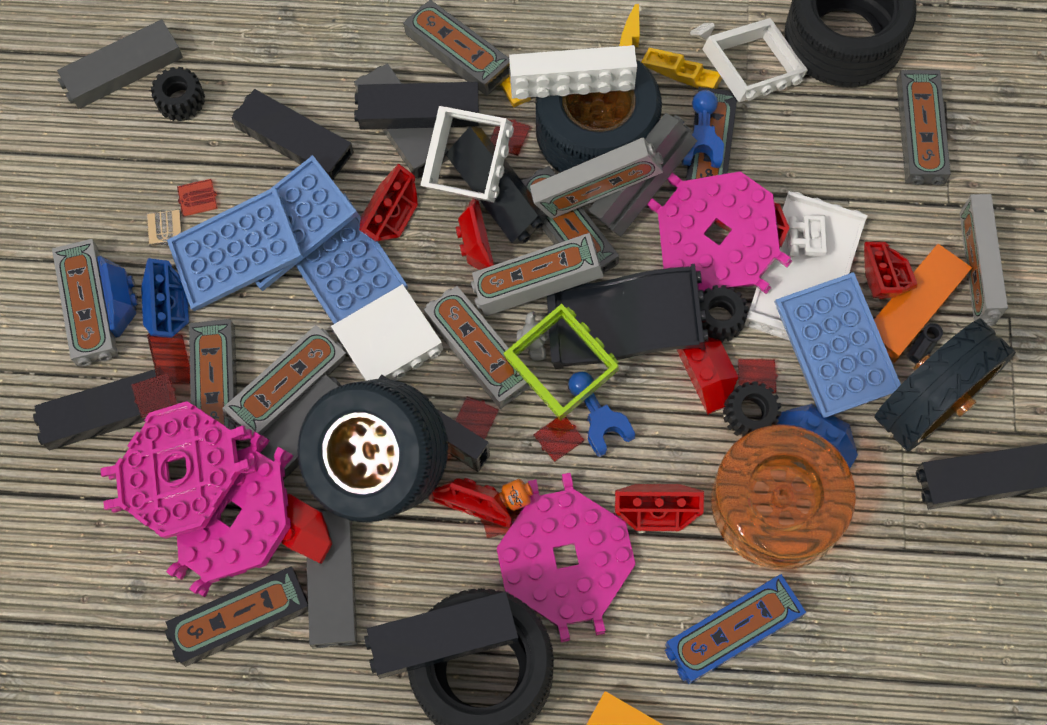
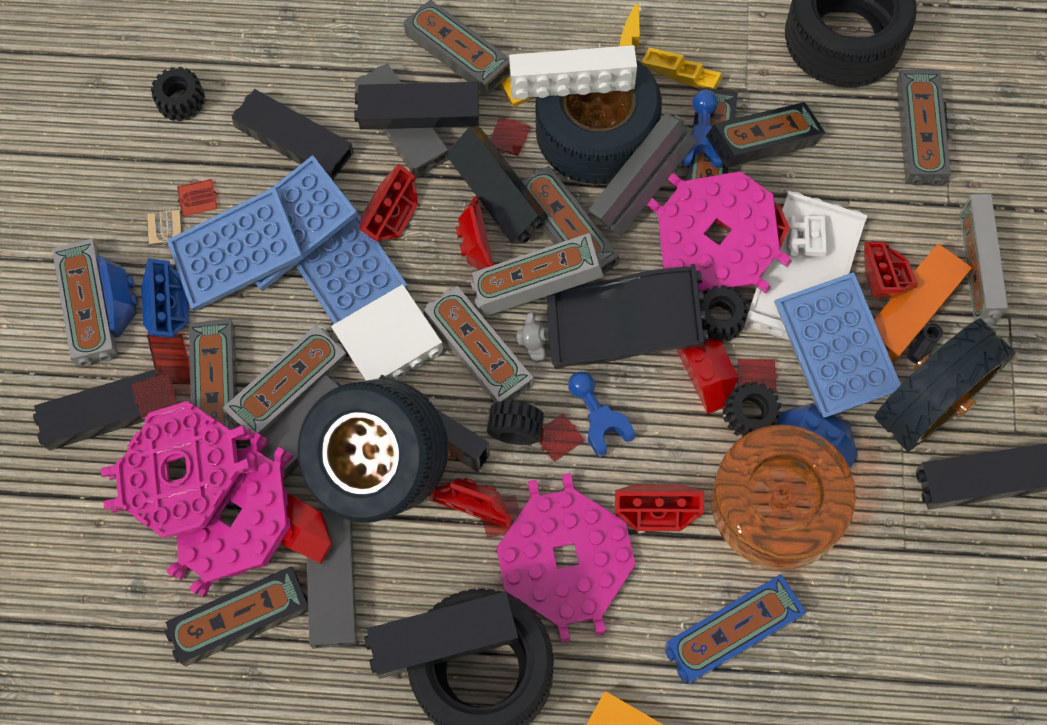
dark grey brick [57,19,183,109] -> none
white window [420,106,514,203] -> none
clear red piece [455,396,499,439] -> none
orange head [499,479,533,511] -> none
lime window [503,304,619,421] -> none
light grey brick [530,137,664,219] -> none
white slope [690,23,715,41] -> none
white window [702,18,808,102] -> none
none -> black tyre [487,401,544,445]
none -> brick [706,102,826,168]

